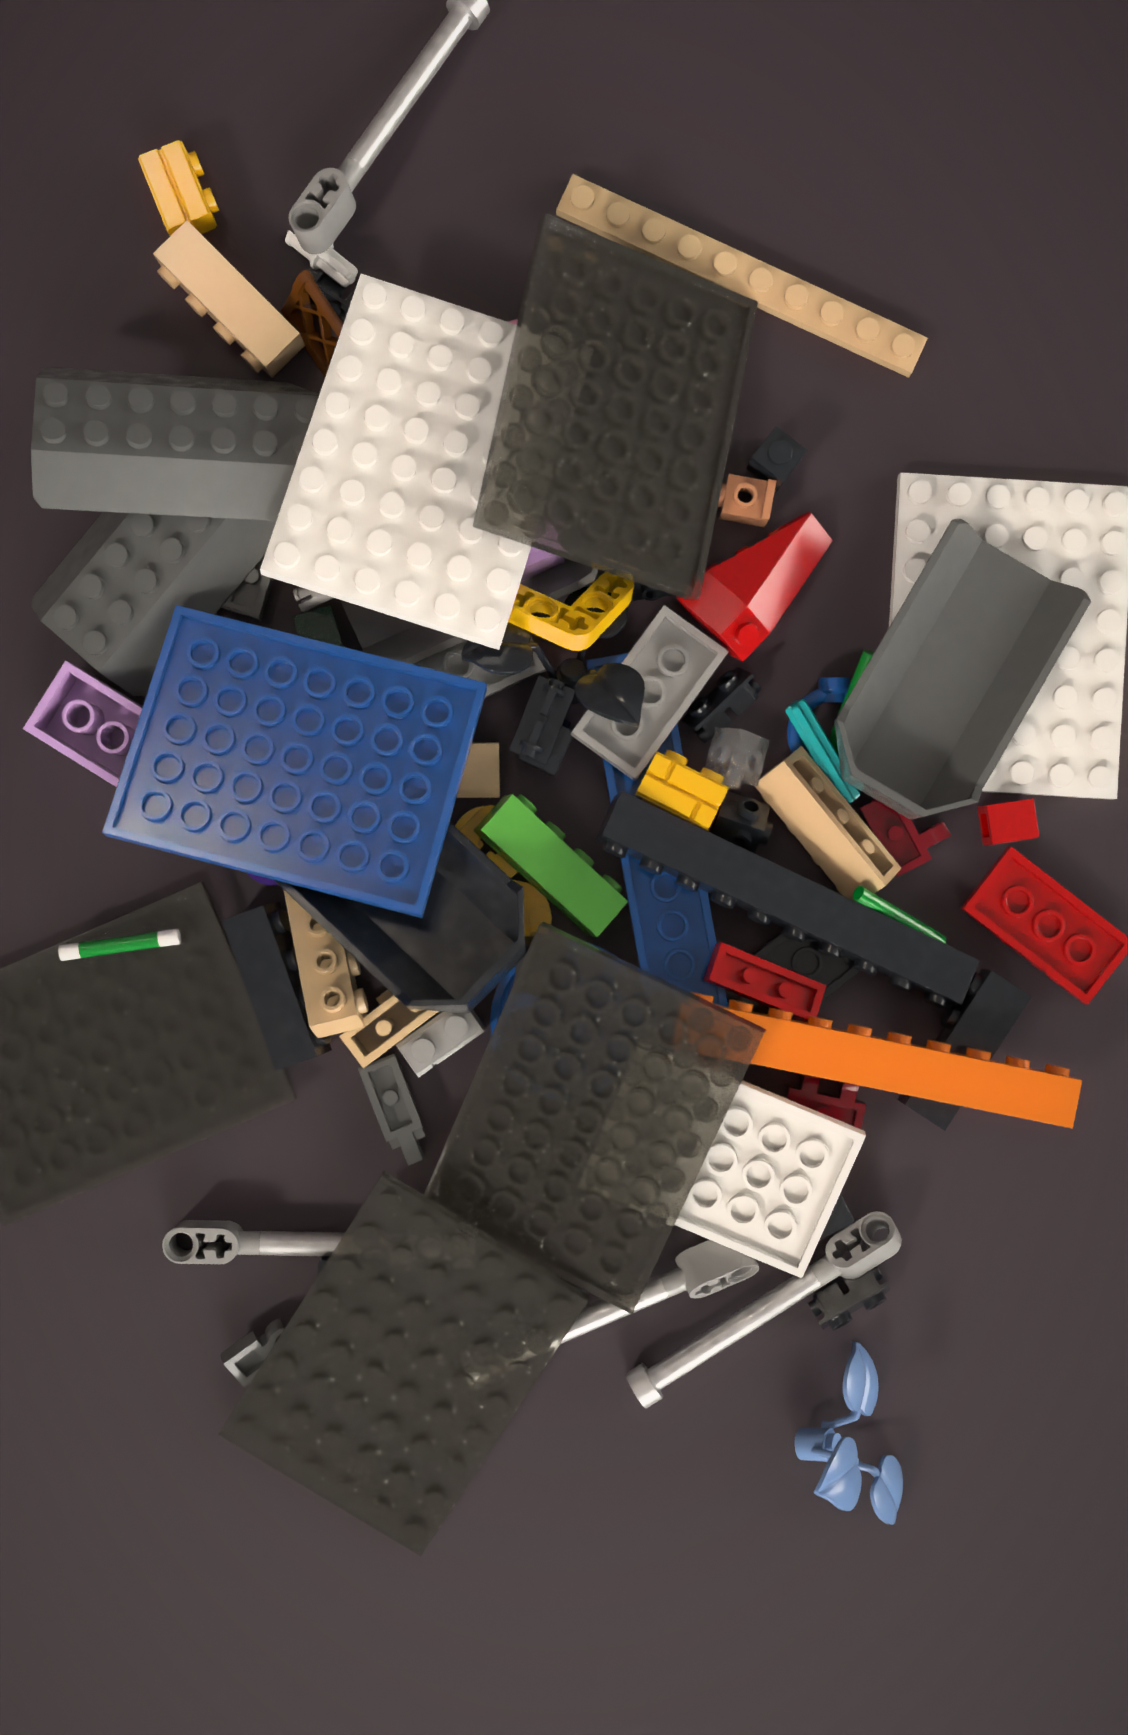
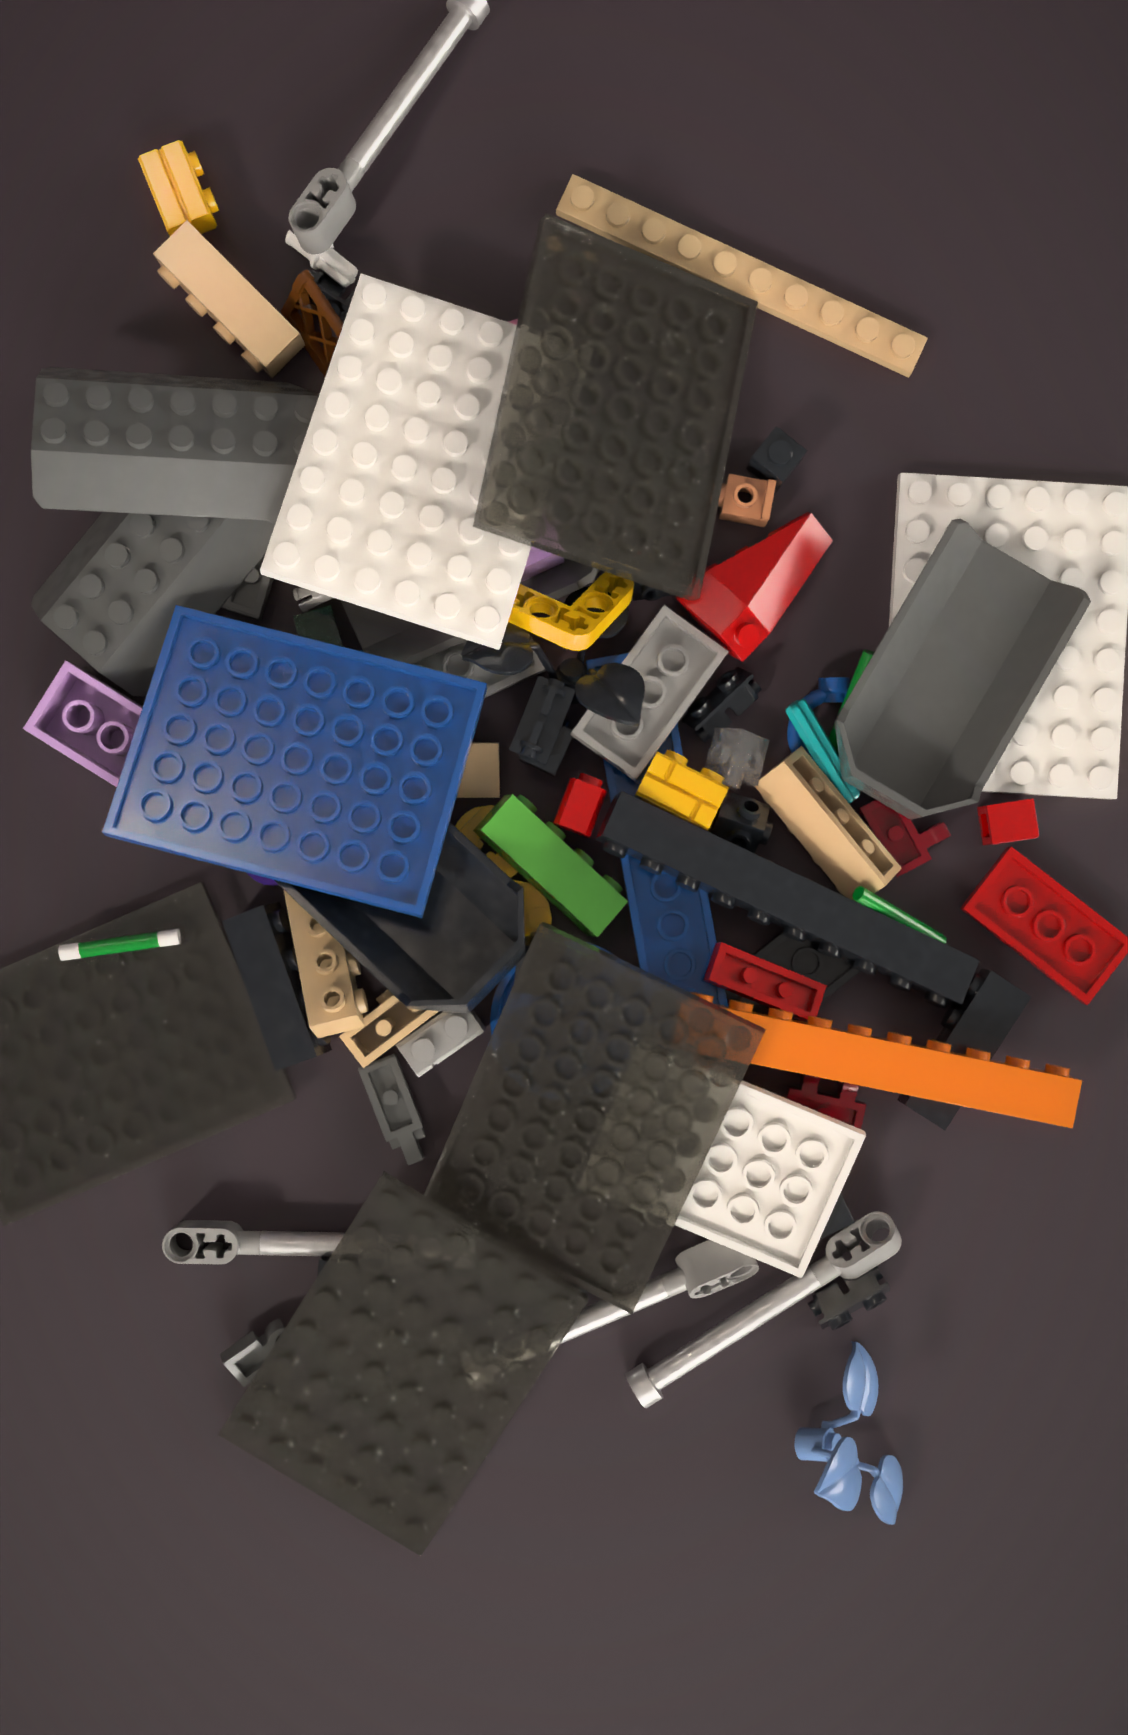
none -> red brick [553,773,607,838]

